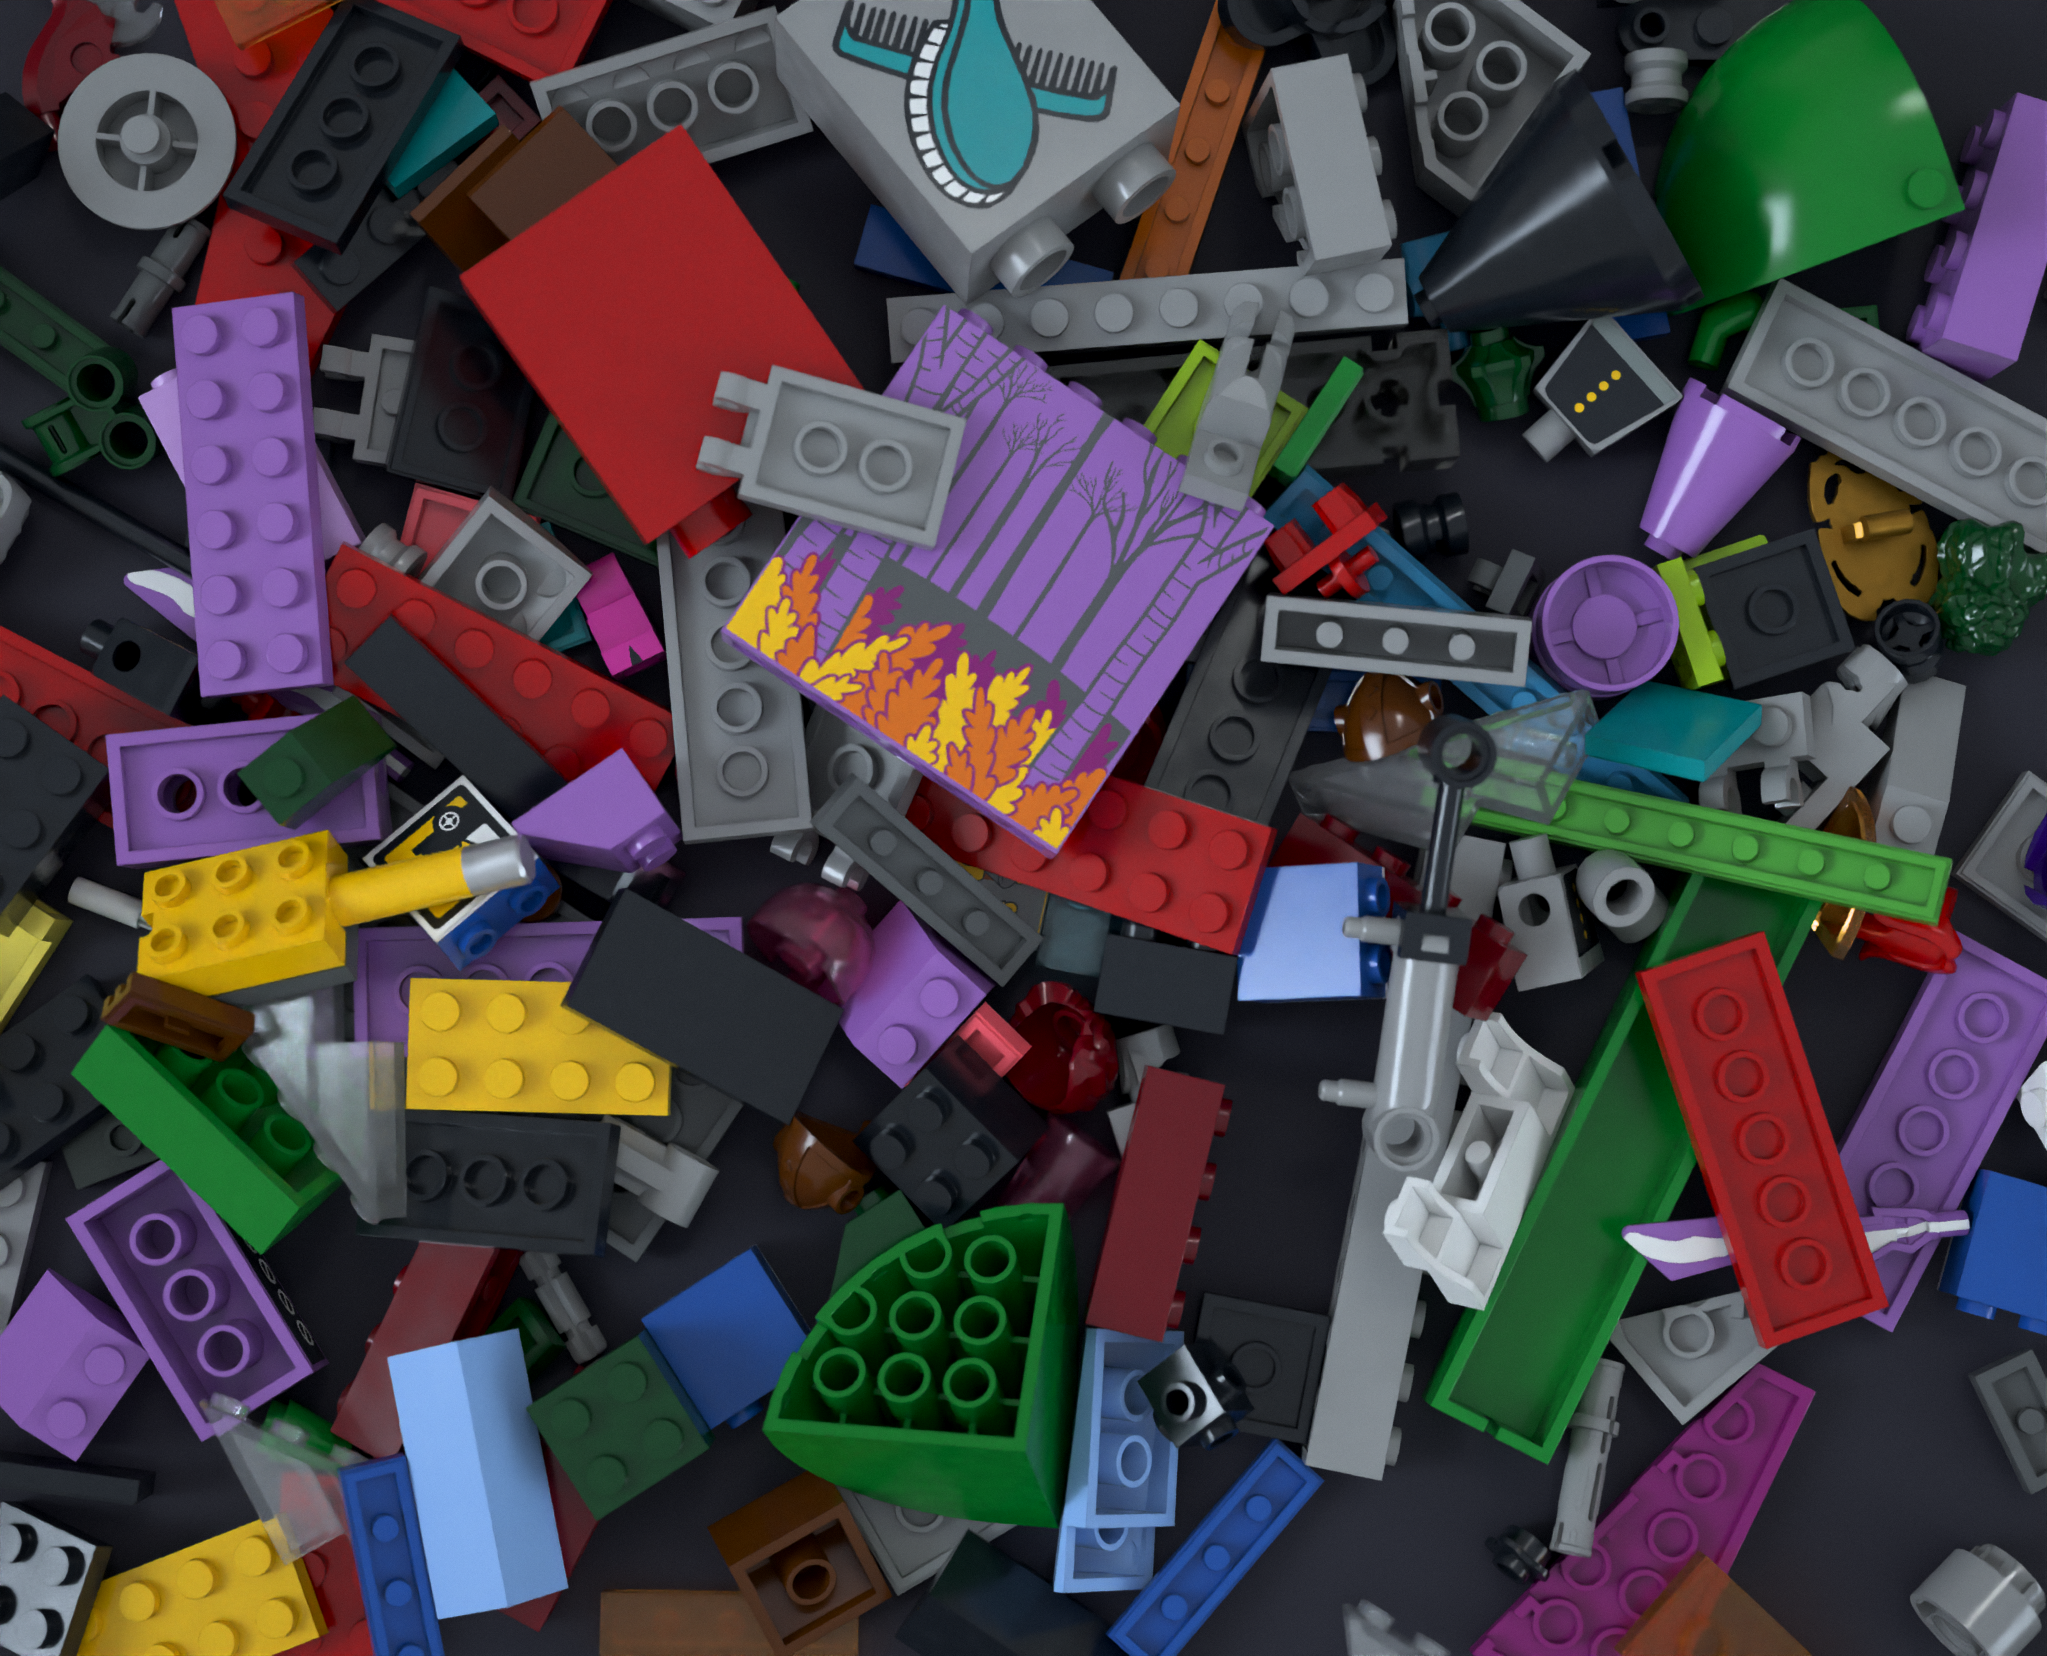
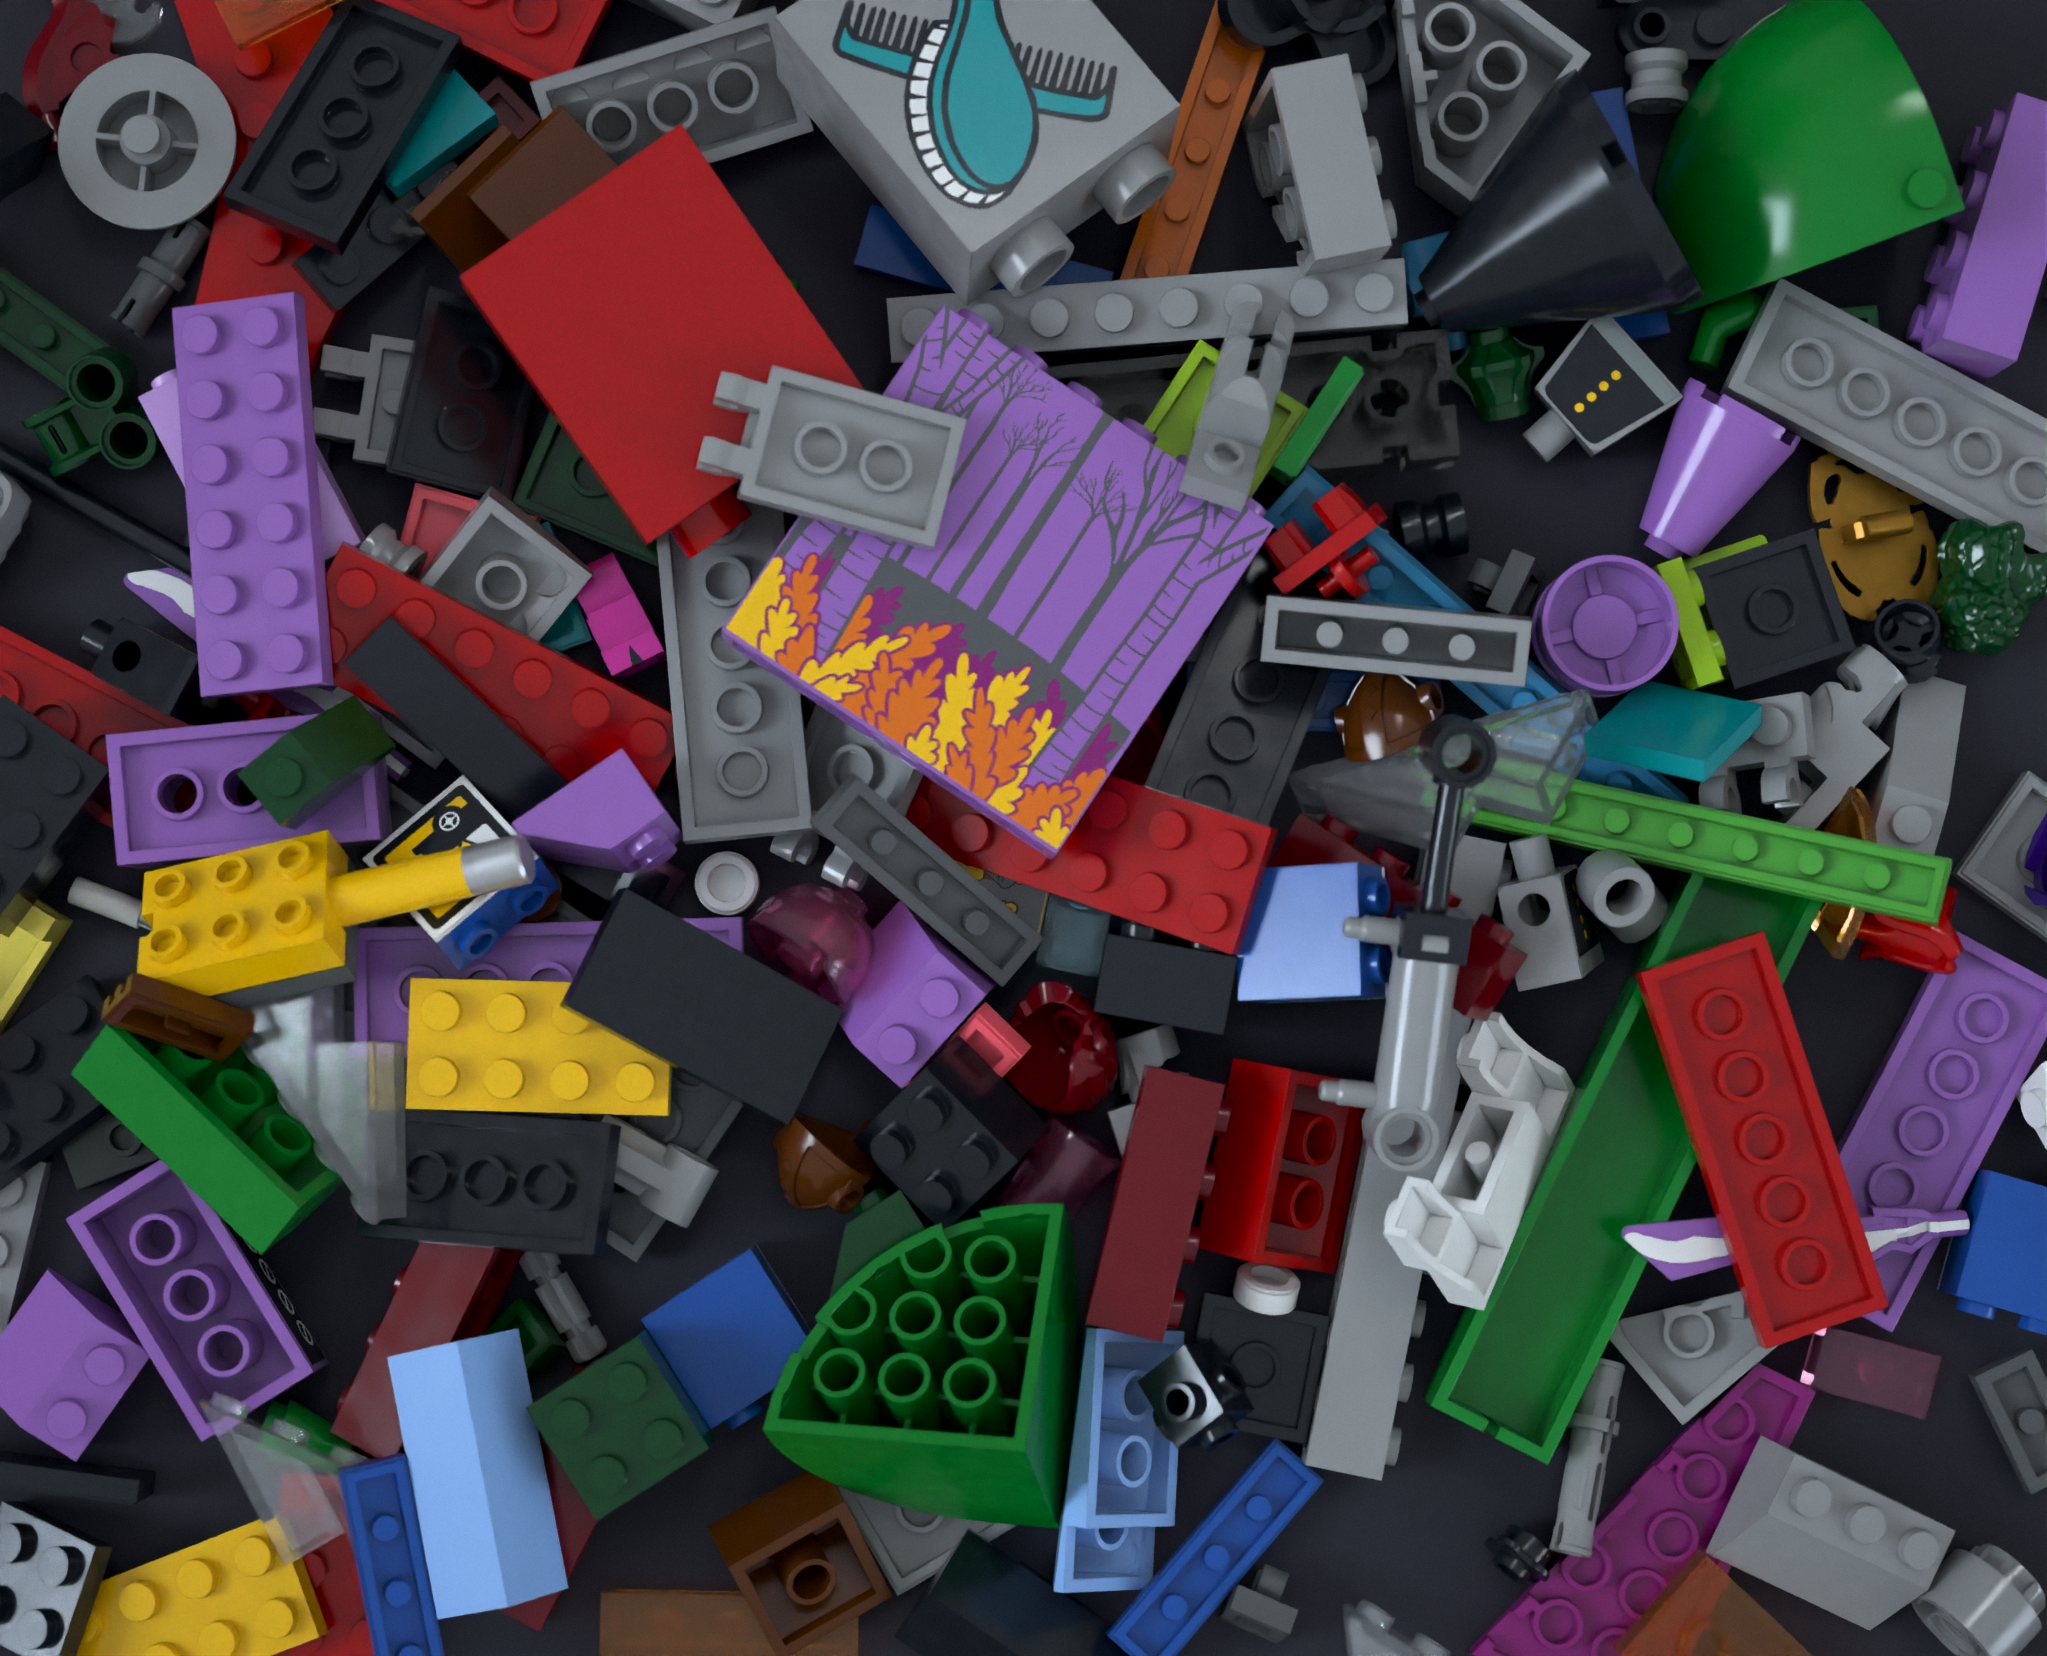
none -> white tile [695,851,760,916]
none -> red slope [1198,1058,1366,1274]
none -> dark grey tile [1218,1564,1299,1644]
none -> white tile [1233,1262,1300,1315]
none -> light grey slope [1706,1435,1956,1631]
none -> clear pink slope [1800,1326,1942,1419]

